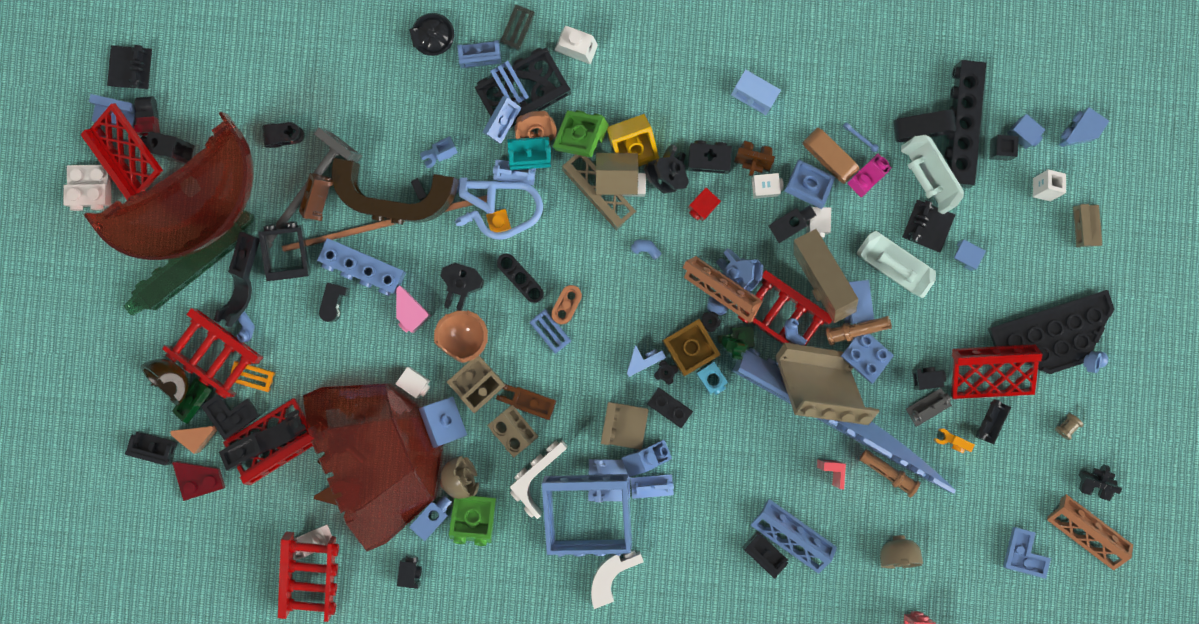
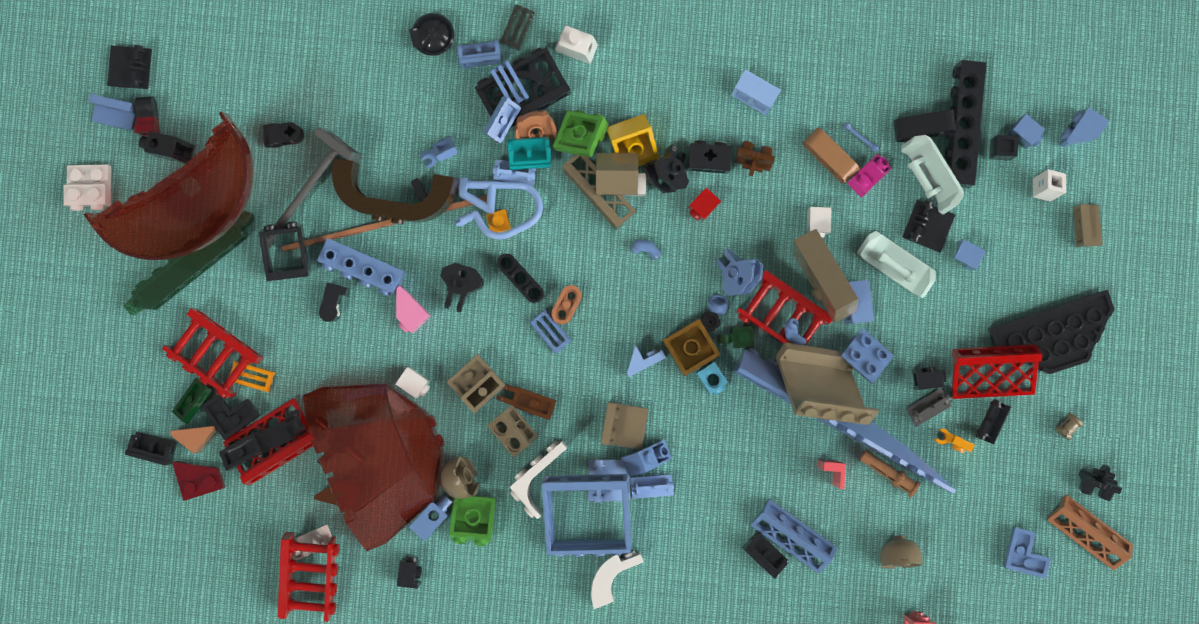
red fence [80,103,163,201] -> none
dark brown cylinder [141,359,188,405] -> none
black piece [214,231,260,327] -> none
medium blue arm [237,311,255,342] -> none
reddish brown hinge [299,173,333,221] -> none
medium blue plate [419,397,467,448] -> none
nougat cylinder [434,310,488,363] -> none
black brick [646,387,693,428] -> none
black plate [654,361,678,385] -> none
nougat fence [683,256,763,323] -> none
dark green plate [721,335,748,360] -> none
white brick [751,173,783,199] -> none
black torso [768,205,817,243] -> none
medium blue plate [784,159,835,209] -> none
medium nougat pin [826,316,892,346] -> none
medium blue plate [1084,351,1109,373] -> none

